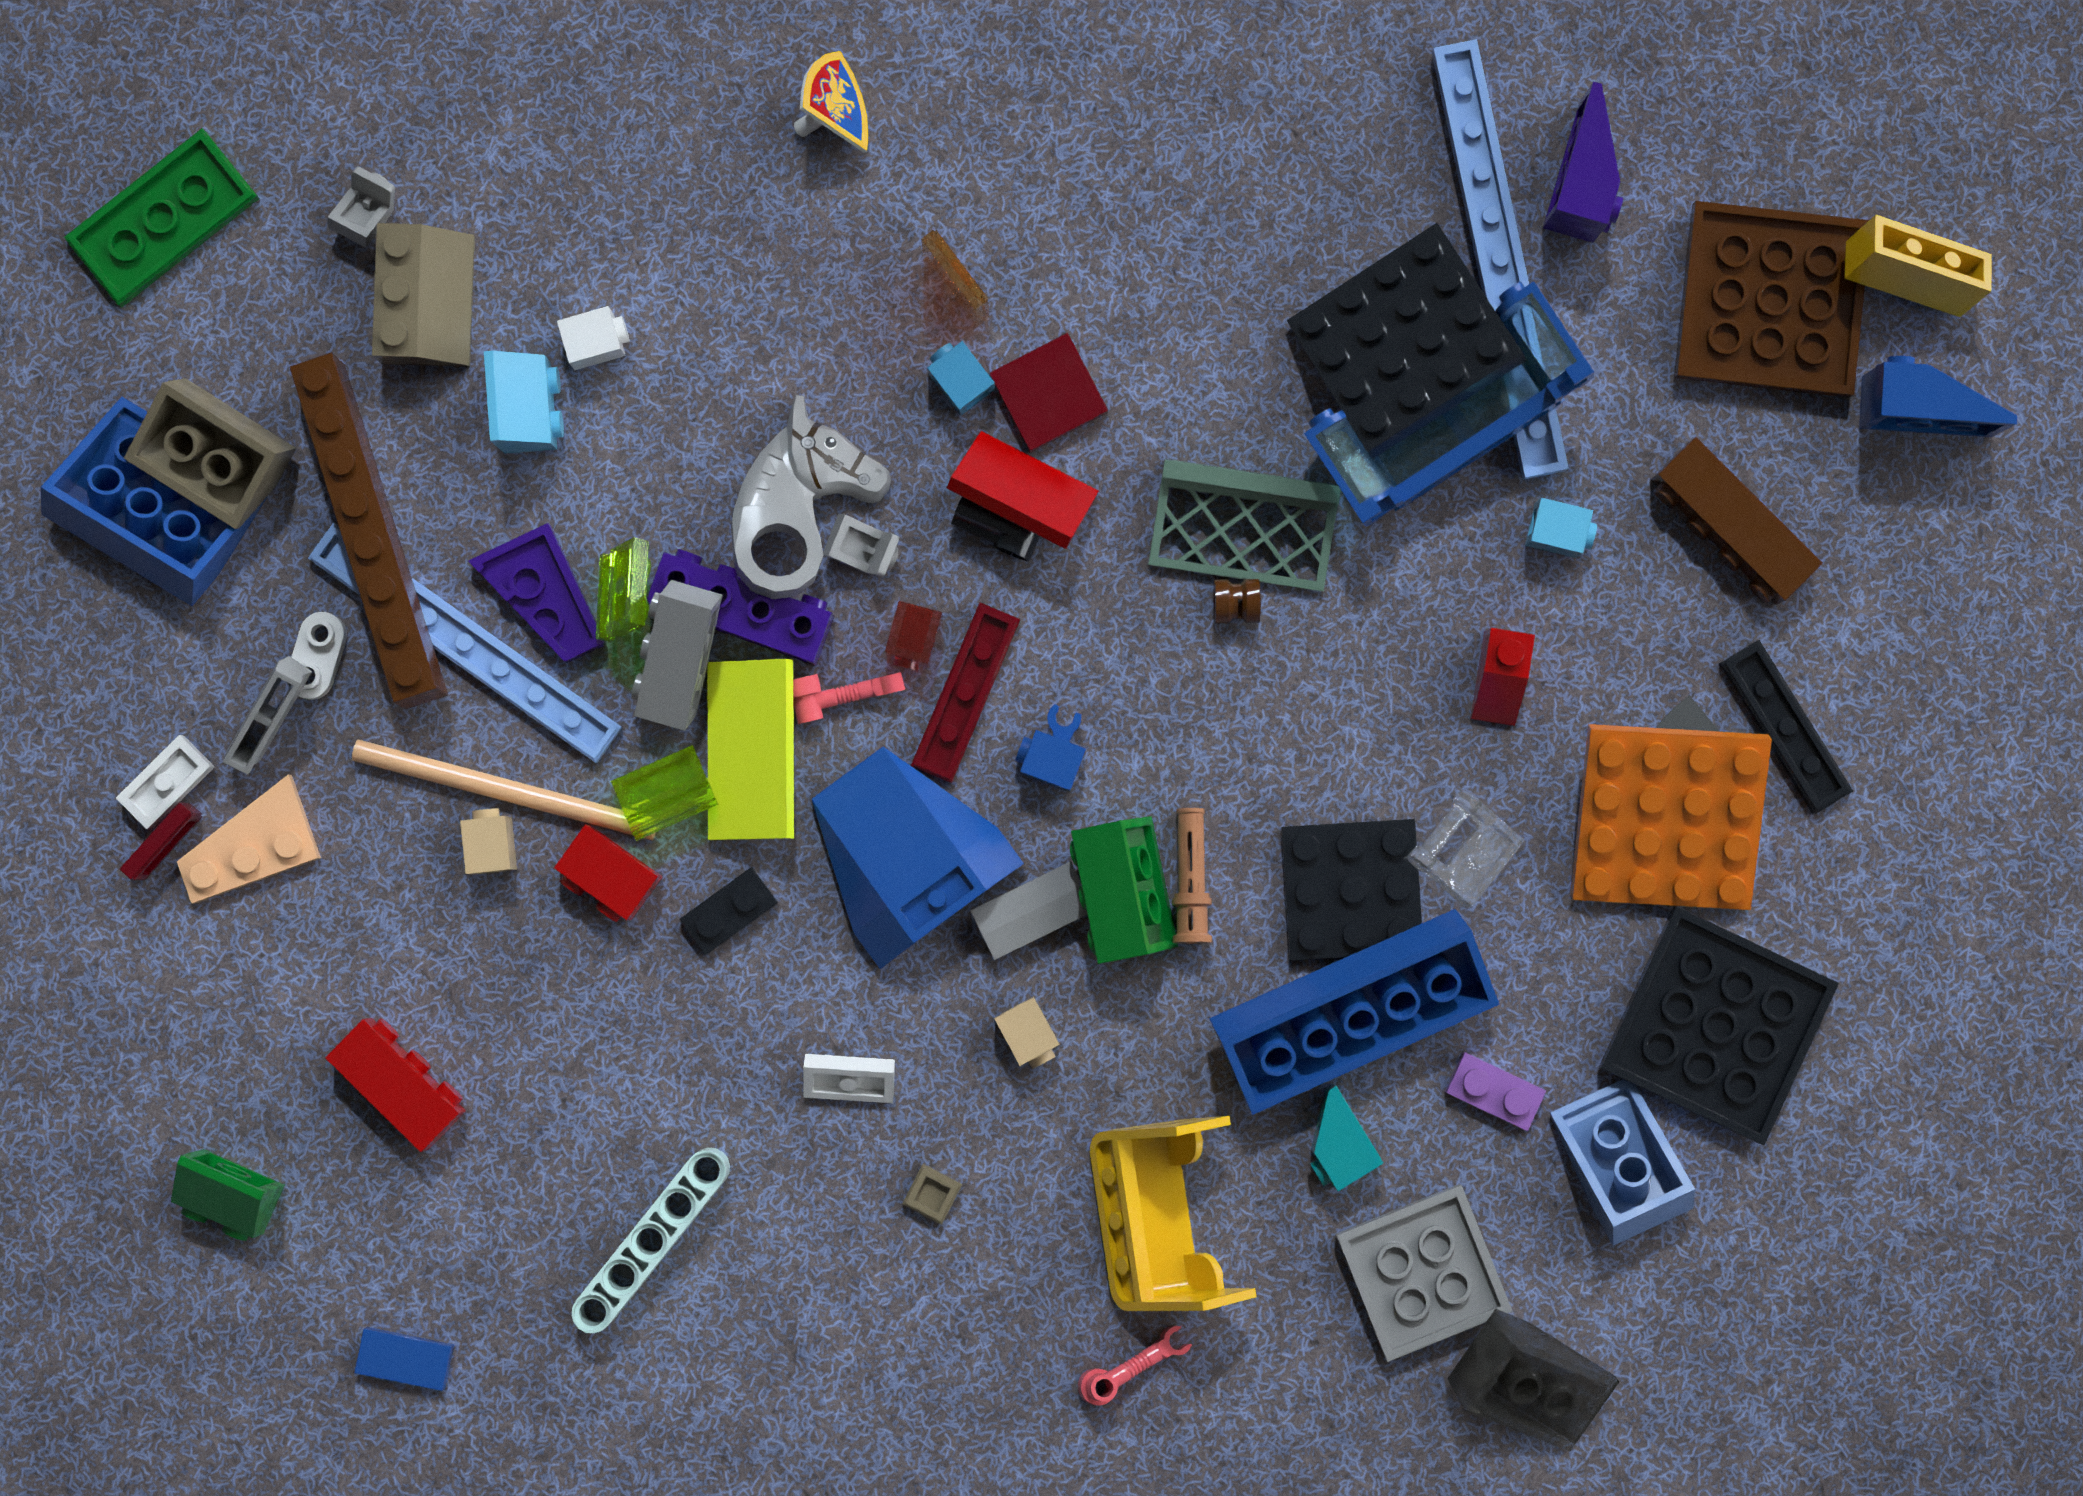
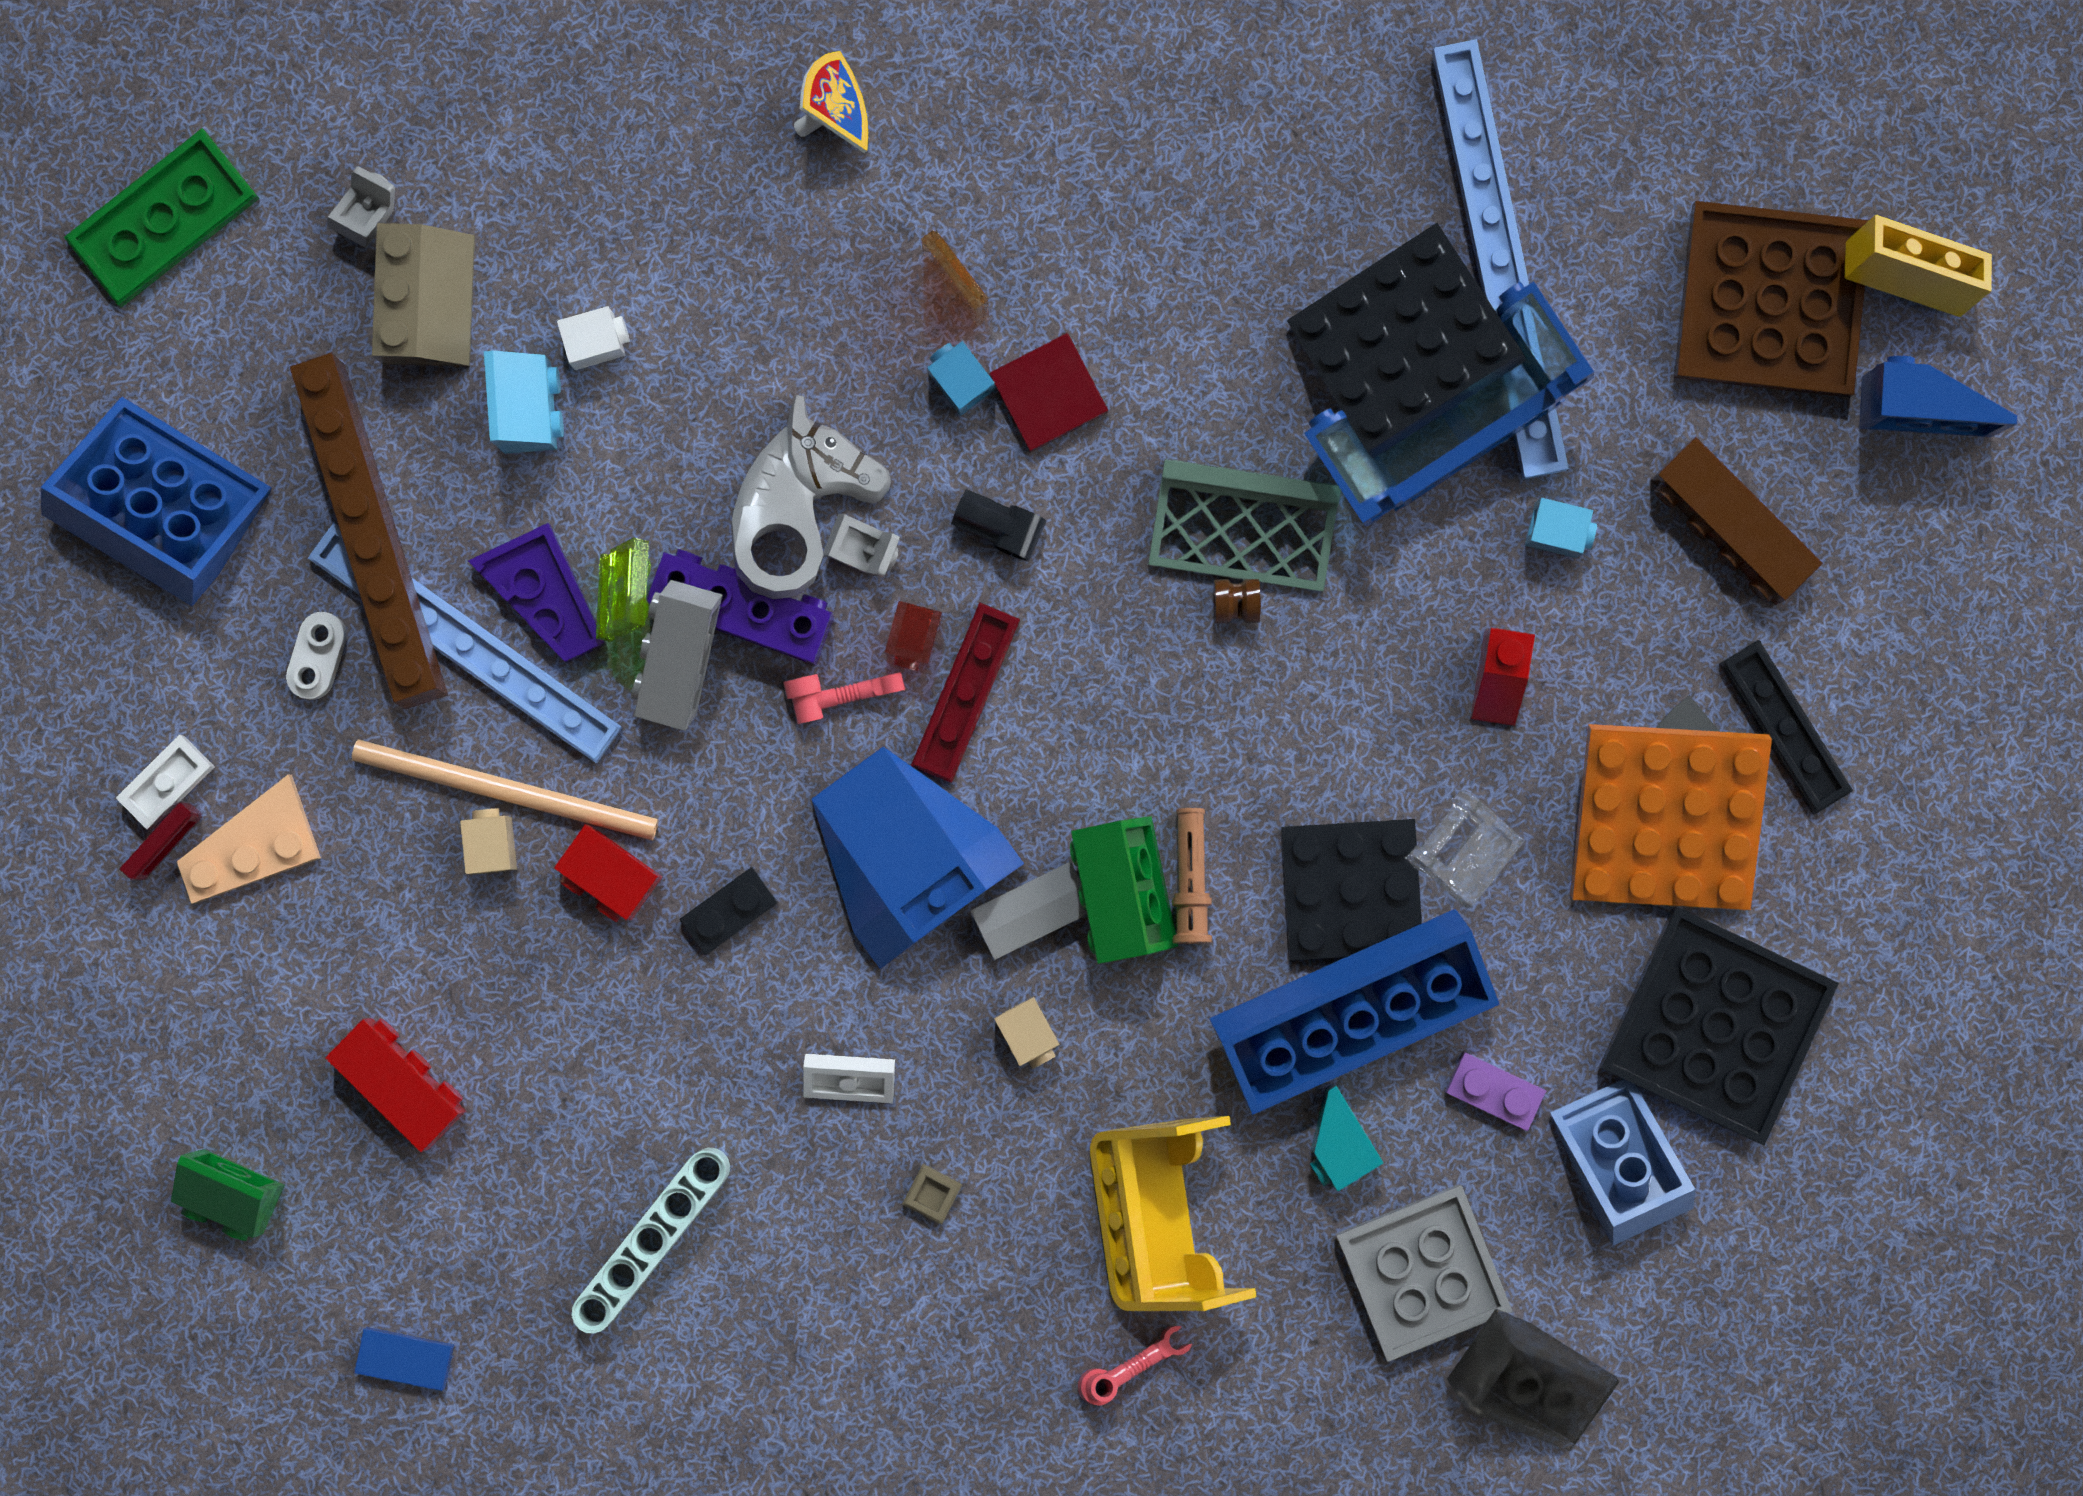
dark tan slope [124,378,296,529] -> none
light grey piece [223,656,312,775] -> none
clear neon green plate [611,745,718,841] -> none
neon yellow tile [707,659,794,840] -> none
red tile [946,431,1099,549] -> none
blue brick [1015,704,1086,792] -> none
dark purple slope [1543,81,1623,243] -> none

